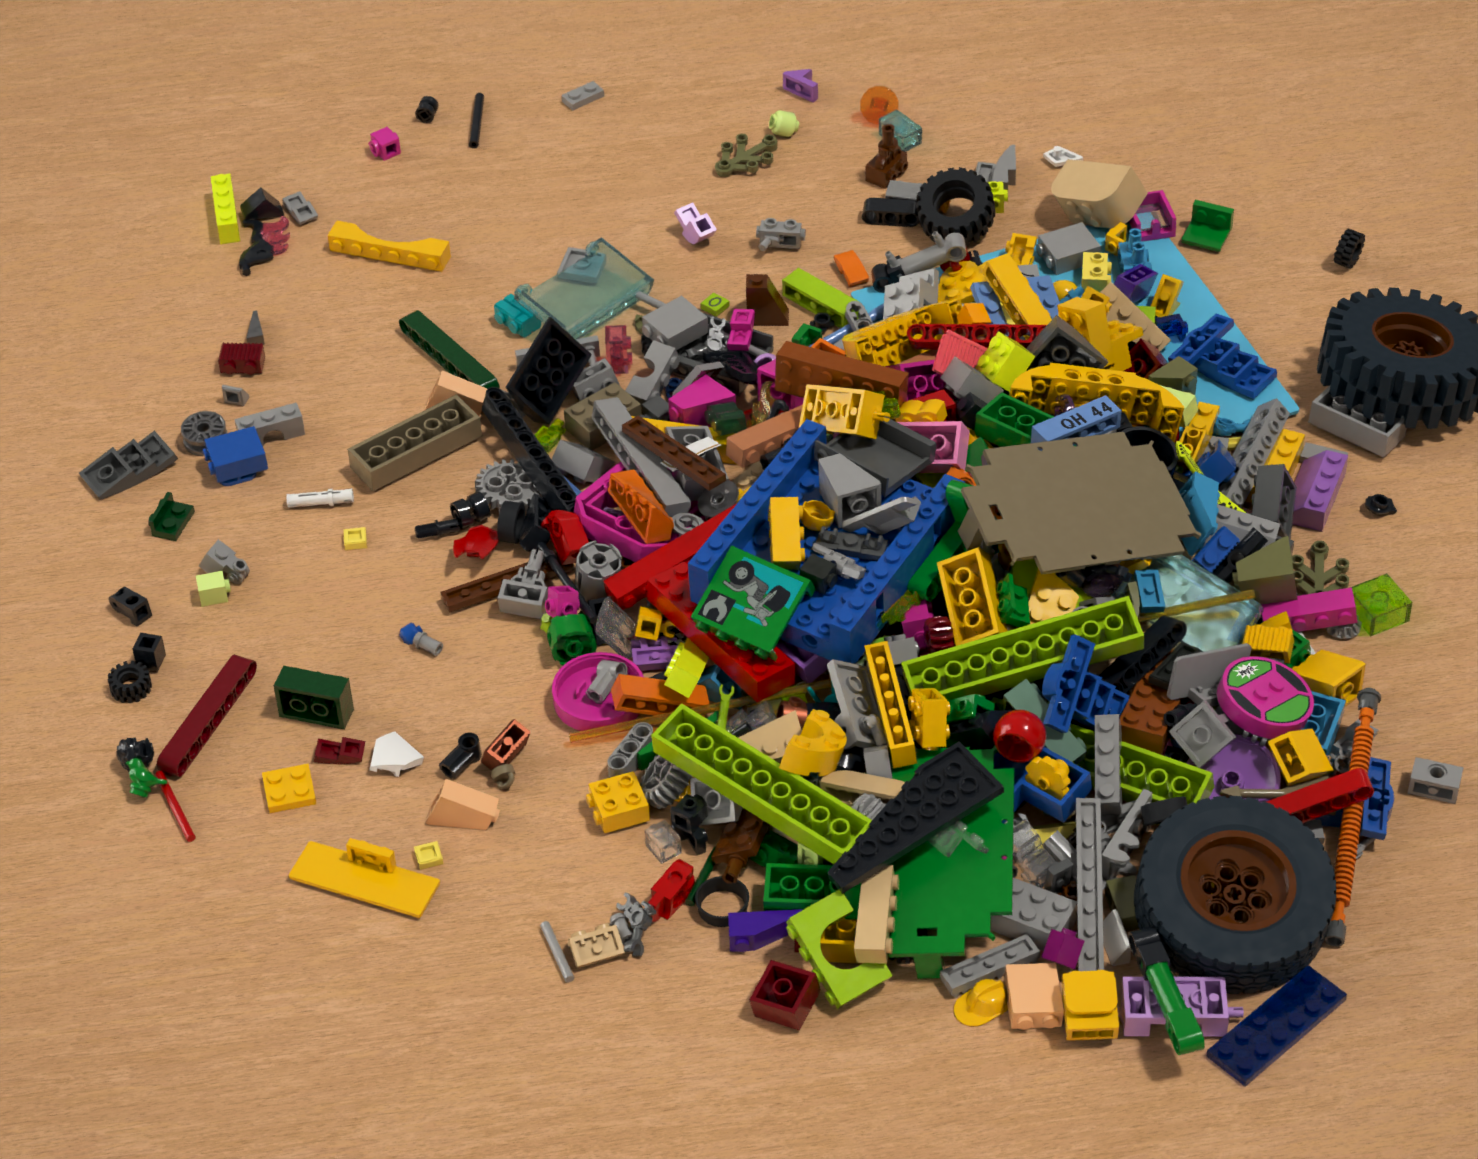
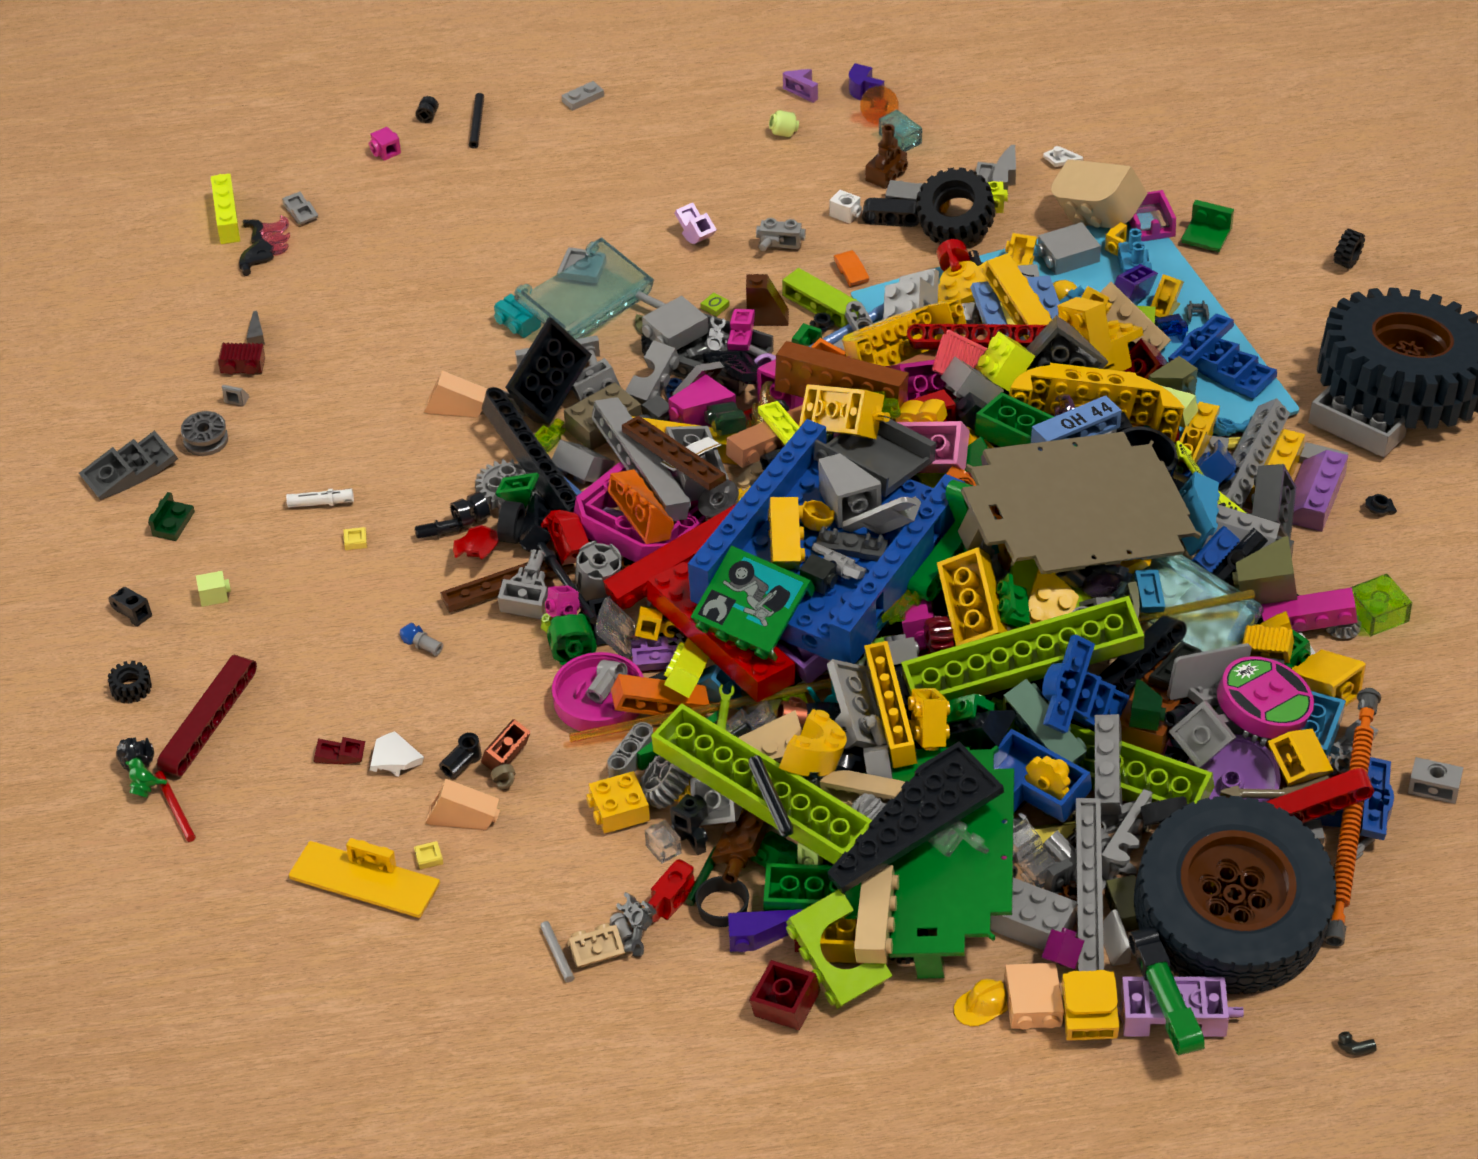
black brick [132,633,166,671] -> none
light grey brick [199,539,250,584] -> none
blue brick [202,426,268,486] -> none
light grey arch [234,403,305,446] -> none
black slope [240,187,284,220] -> none
yellow plate [262,763,316,814] -> none
dark green brick [273,666,354,730] -> none
yellow arch [327,220,451,272] -> none
dark tan brick [347,394,482,491] -> none
dark green beam [399,310,500,389] -> none
clear pink brick [605,325,632,374] -> none
light grey gear [672,513,704,537] -> none
olive plant [715,134,778,177] -> none
light grey piece [871,231,967,293] -> none
light grey gear [940,934,1040,998] -> none
light orange brick [956,303,992,337] -> none
red wheel [993,710,1046,762] -> none
light yellow brick [1081,252,1112,295] -> none
clear blue plate [1206,965,1347,1087] -> none
olive plant [1291,541,1350,594] -> none
none -> green slope [495,473,539,509]
none -> black axle [748,755,794,837]
none -> neon yellow tile [758,401,800,445]
none -> white brick [829,190,862,224]
none -> dark purple brick [849,63,884,100]
none -> dark green slope [1129,679,1166,731]
none -> dark grey piece [1187,300,1209,322]
none -> pearl dark grey arm [1337,1032,1377,1056]

